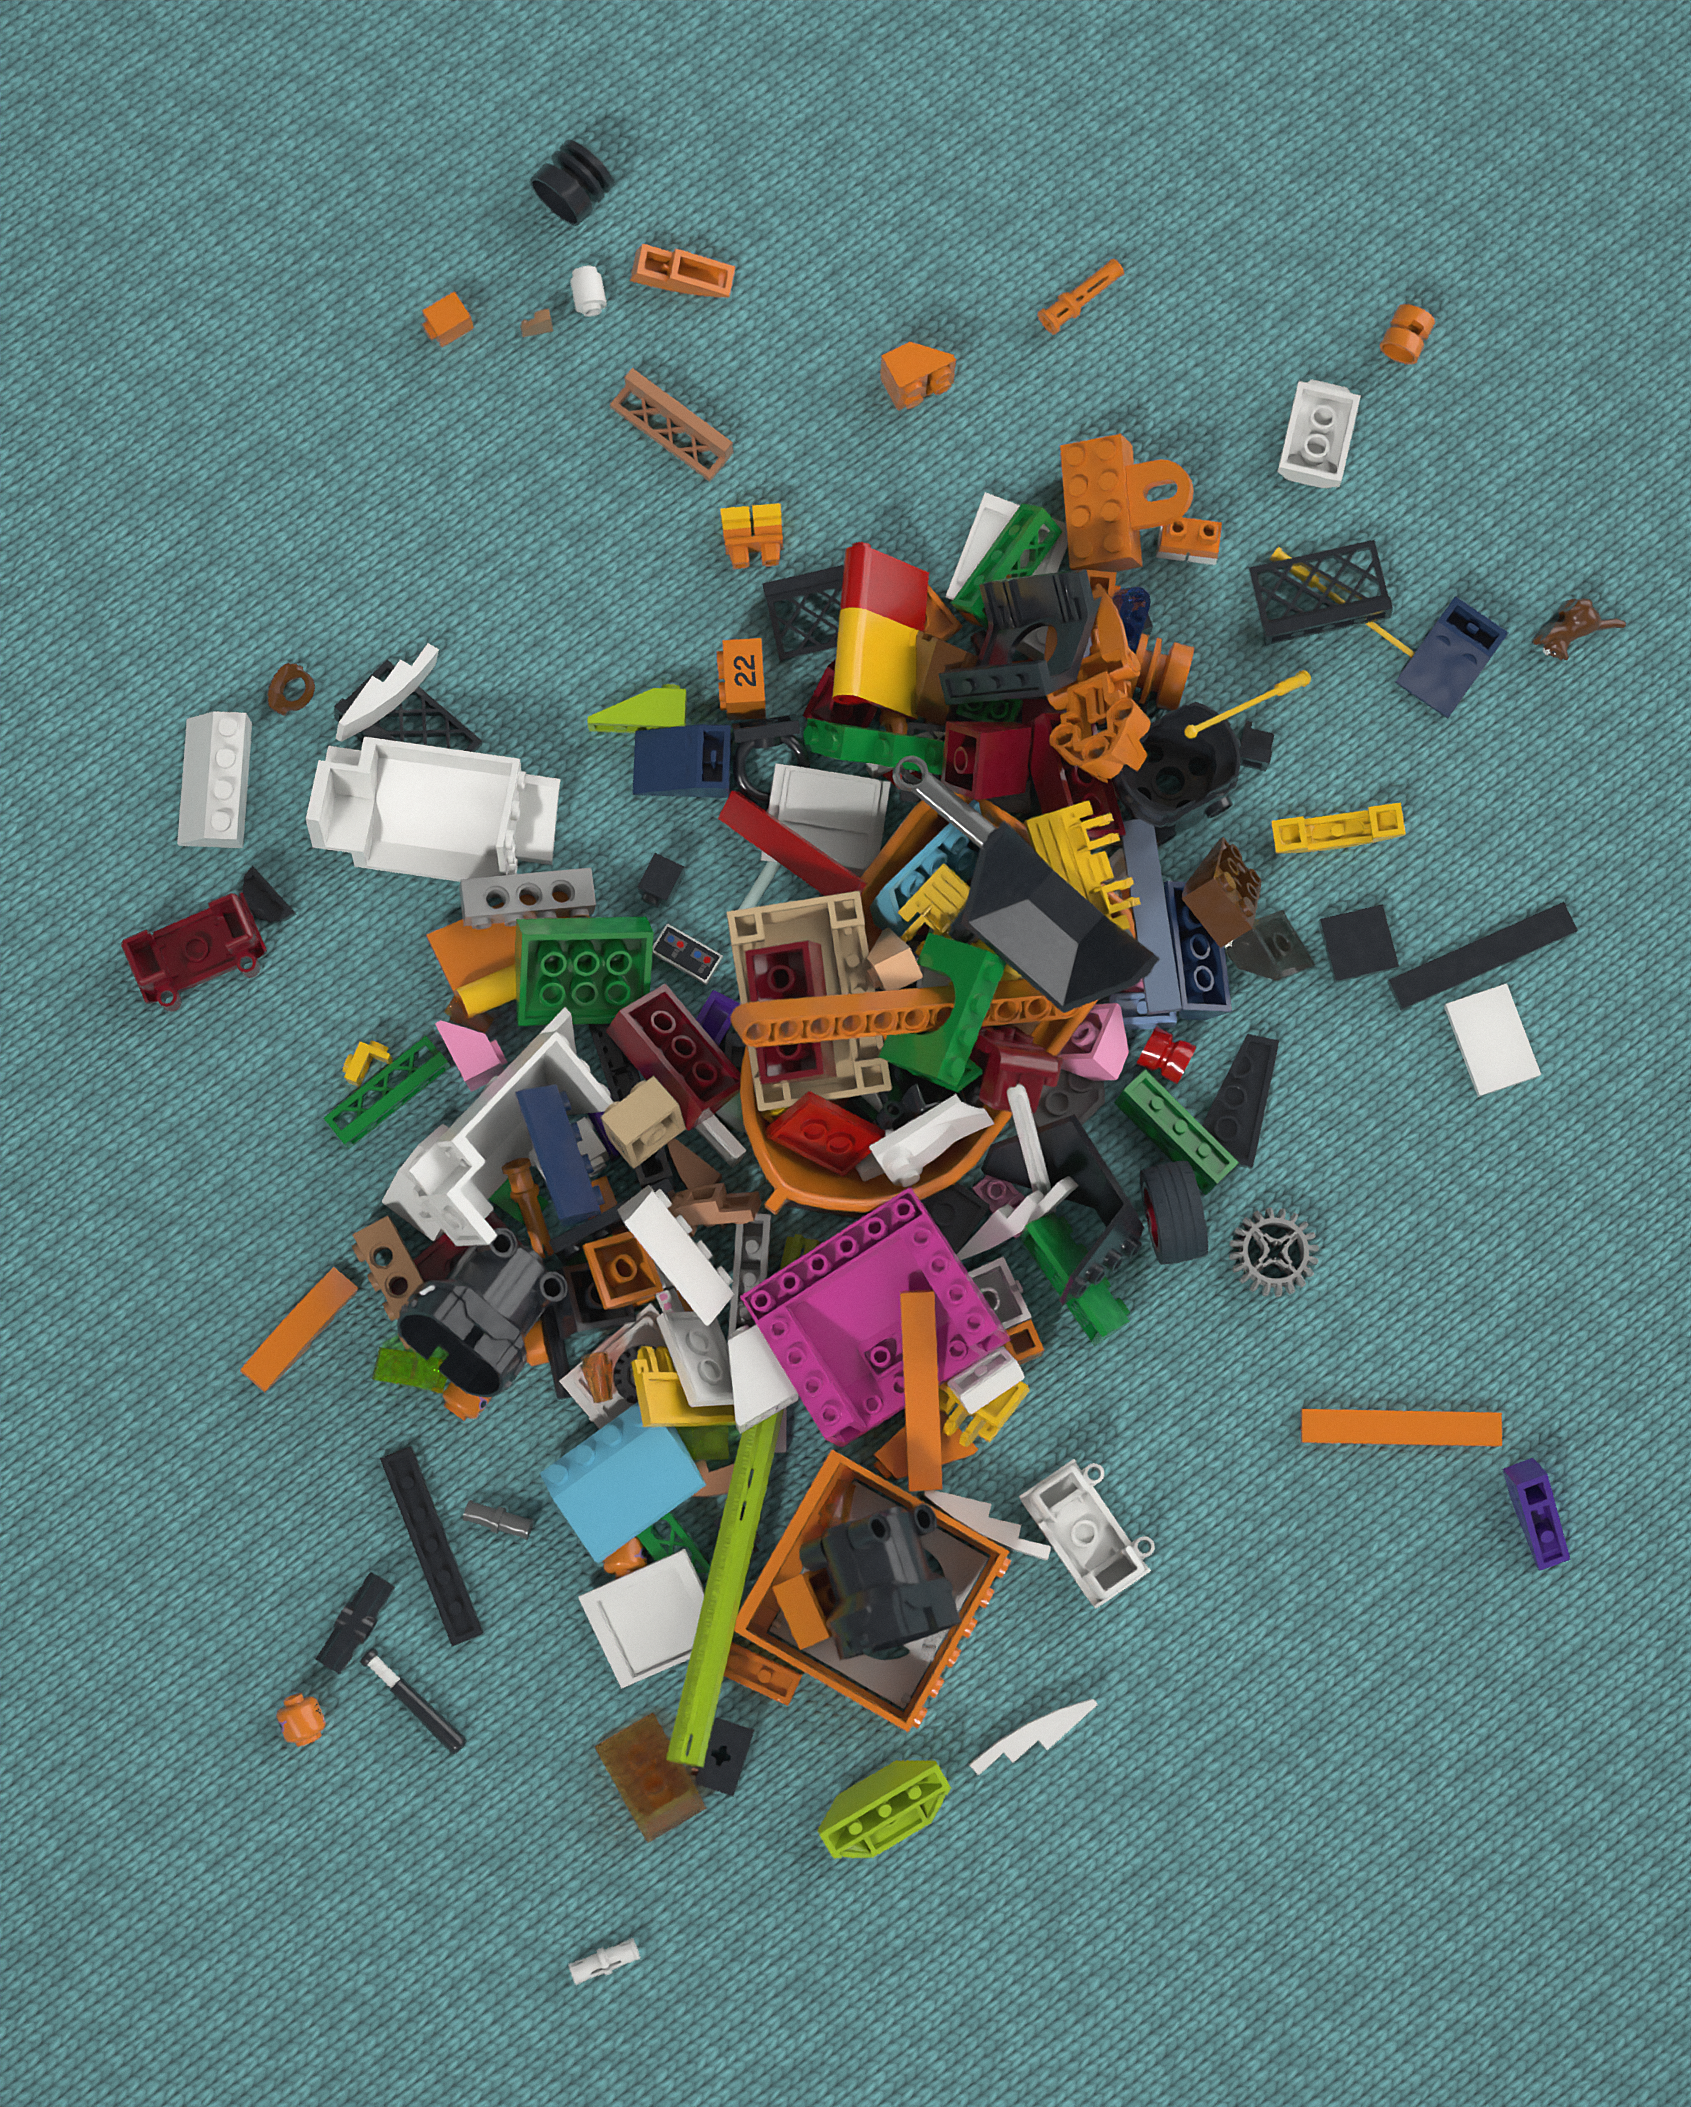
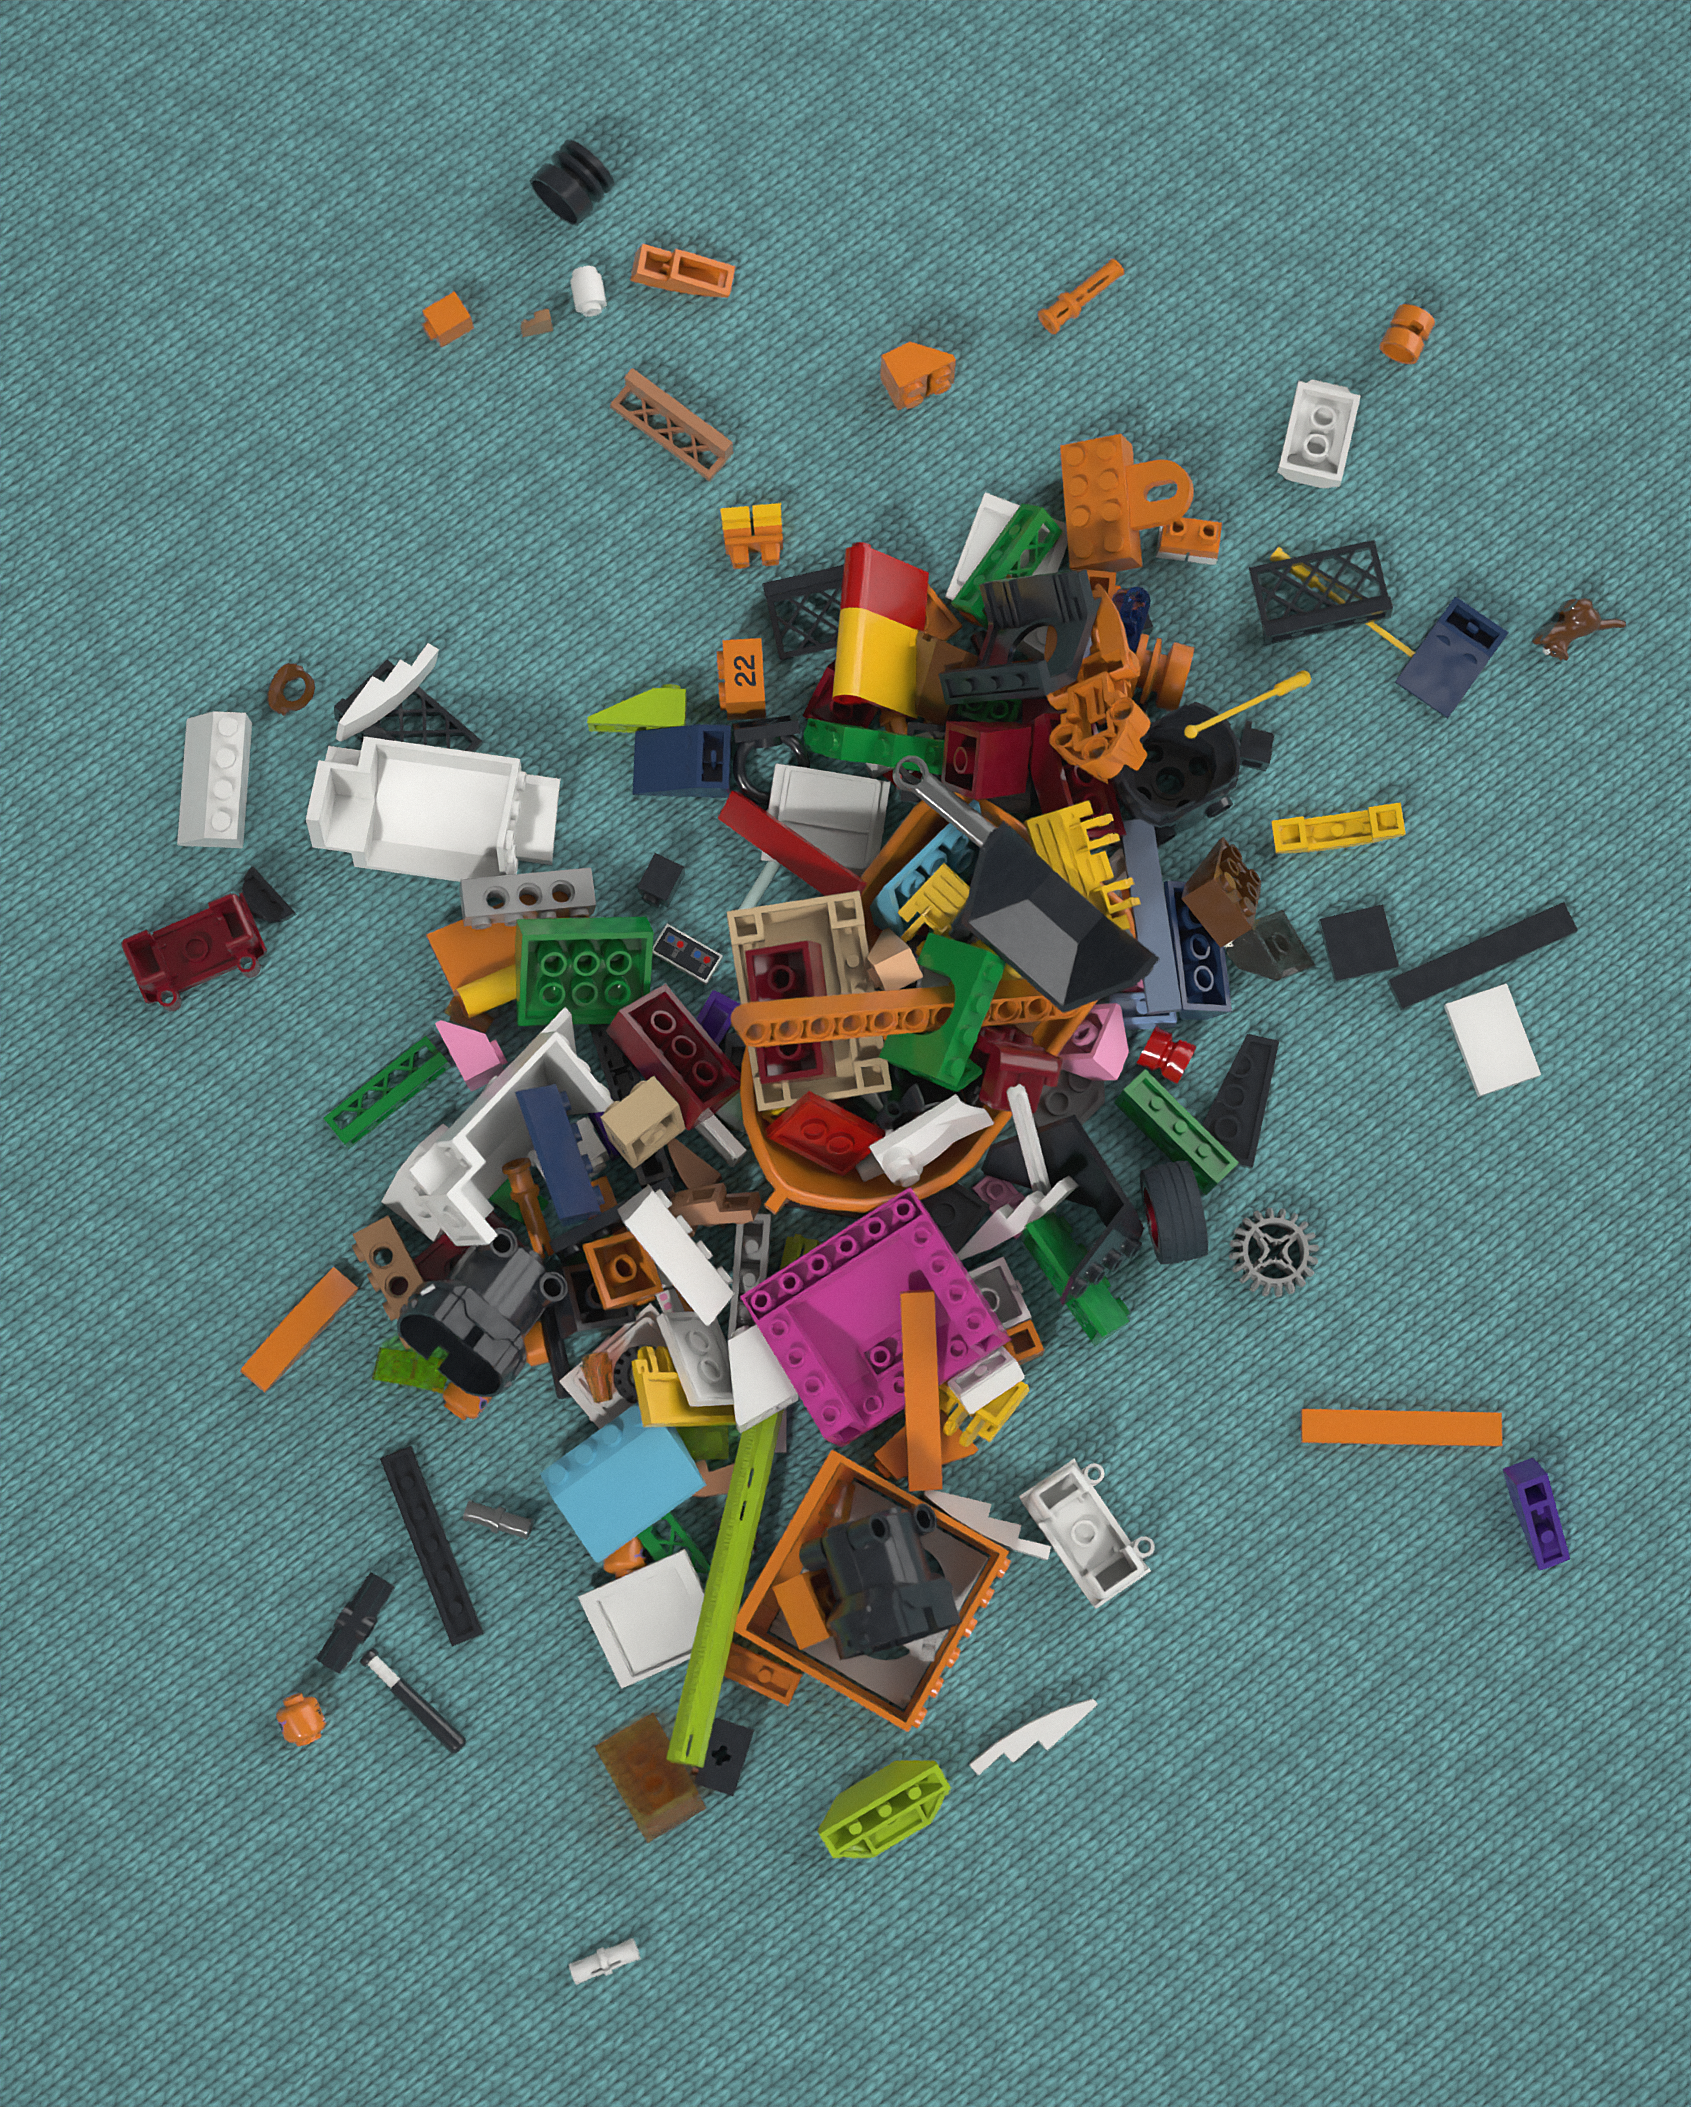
yellow bracket [342,1040,393,1087] -> none

